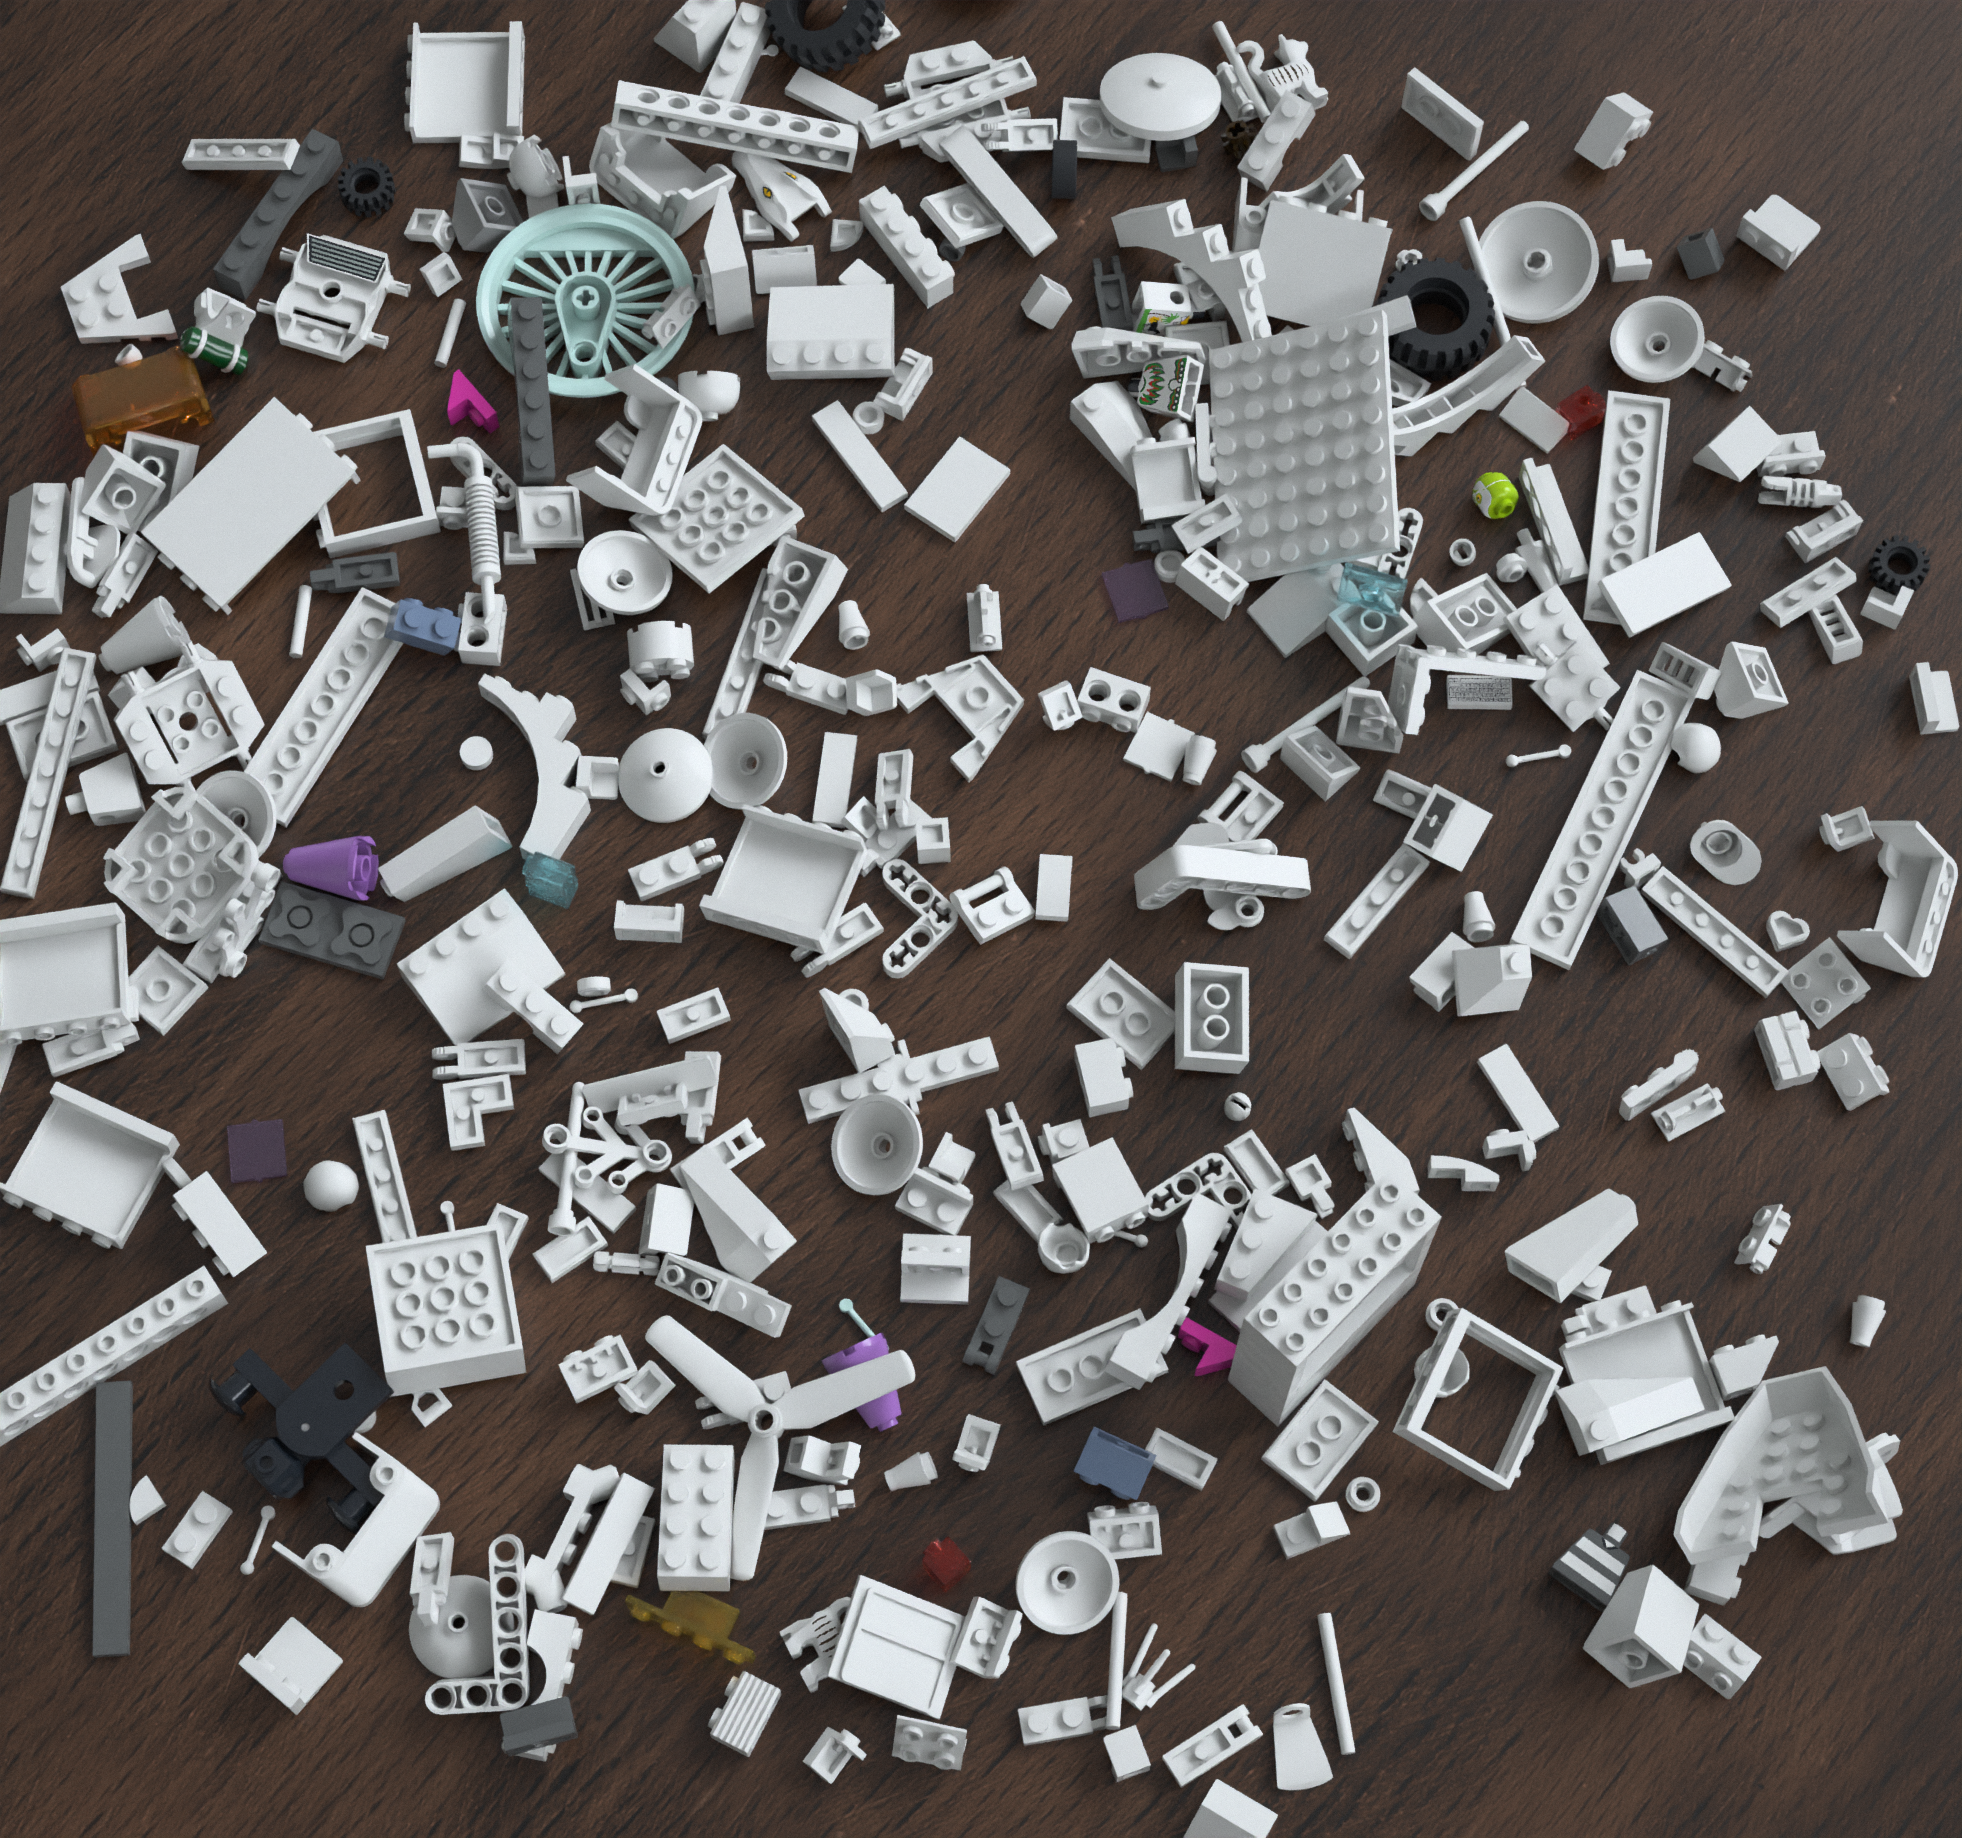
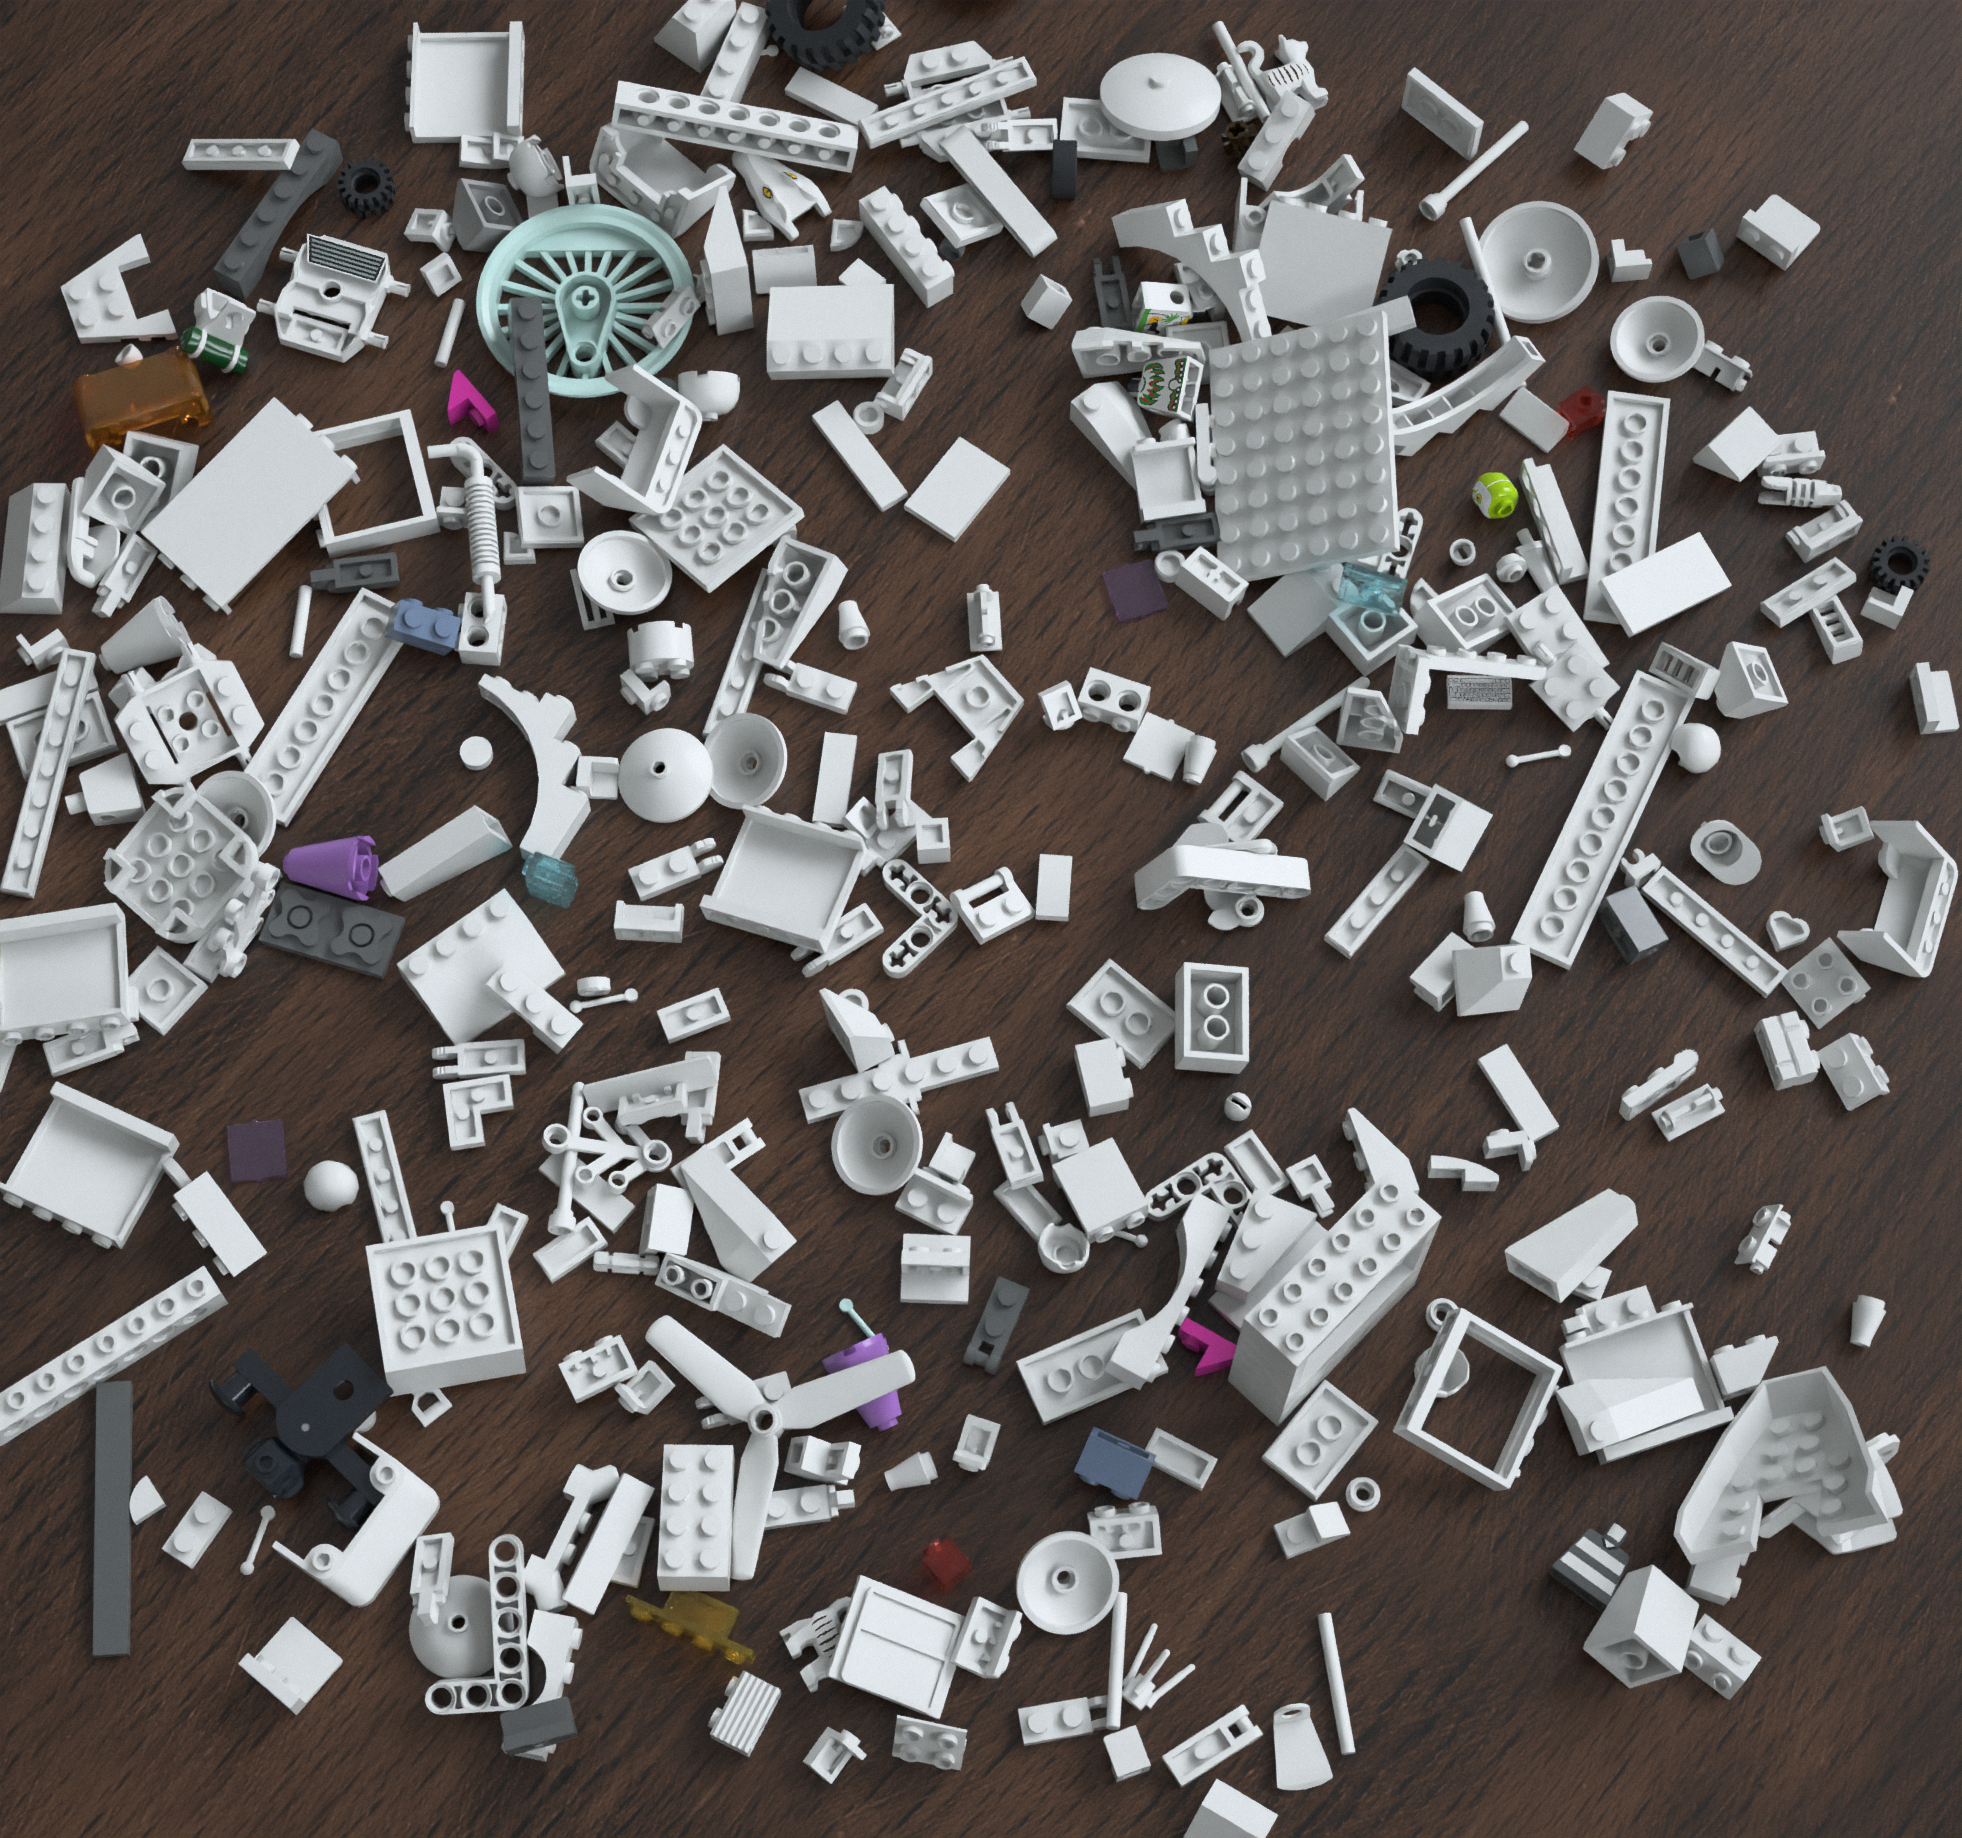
white panel [846,670,897,716] -> none
white plate [1171,494,1243,554] -> none

